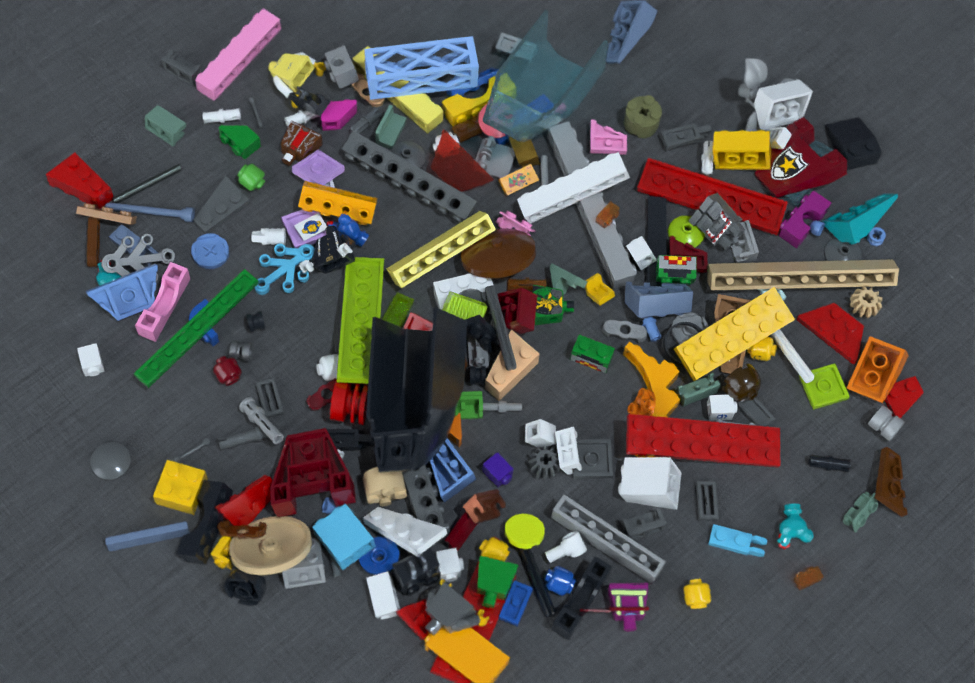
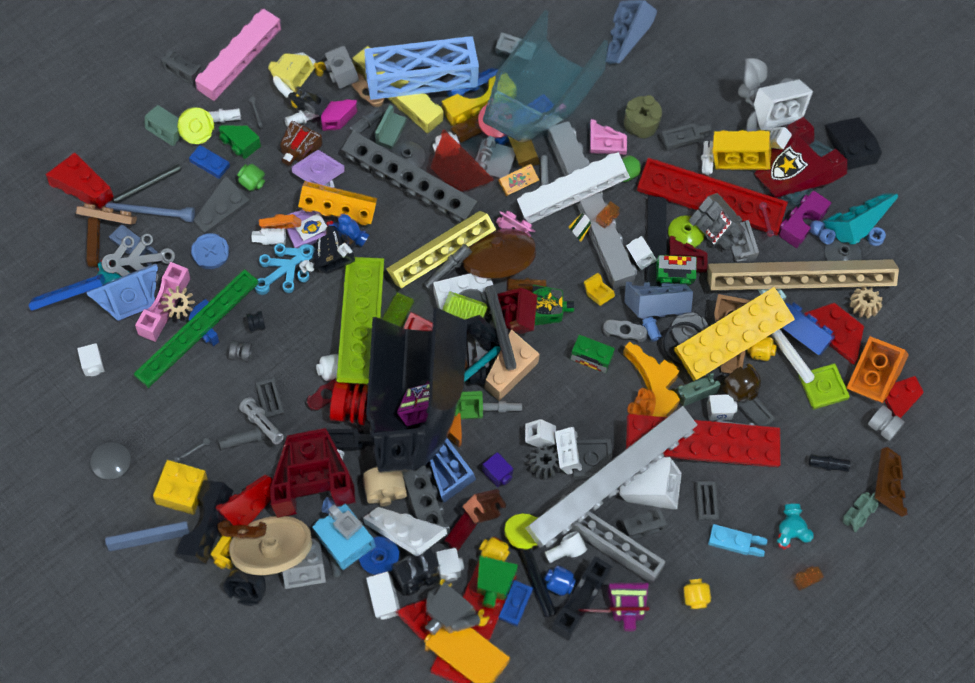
dark red head [213,356,242,386] -> none
sand green slope [550,263,587,295] -> none
none -> blue tile [28,274,106,311]
none -> tan gear [161,286,195,319]
none -> neon yellow tile [177,107,214,144]
none -> blue plate [189,145,230,179]
none -> orange plate [259,214,301,229]
none -> light grey plate [328,505,363,540]
none -> magenta torso [398,380,429,426]
none -> dark grey pin [424,244,472,291]
none -> teal bar [464,346,501,382]
none -> light grey brick [525,406,697,547]
none -> sticker [569,213,591,242]
none -> bright green head [622,155,641,182]
none -> clear pink hinge [759,202,774,237]
none -> blue brick [782,302,835,355]
none -> medium blue hinge [819,228,835,244]

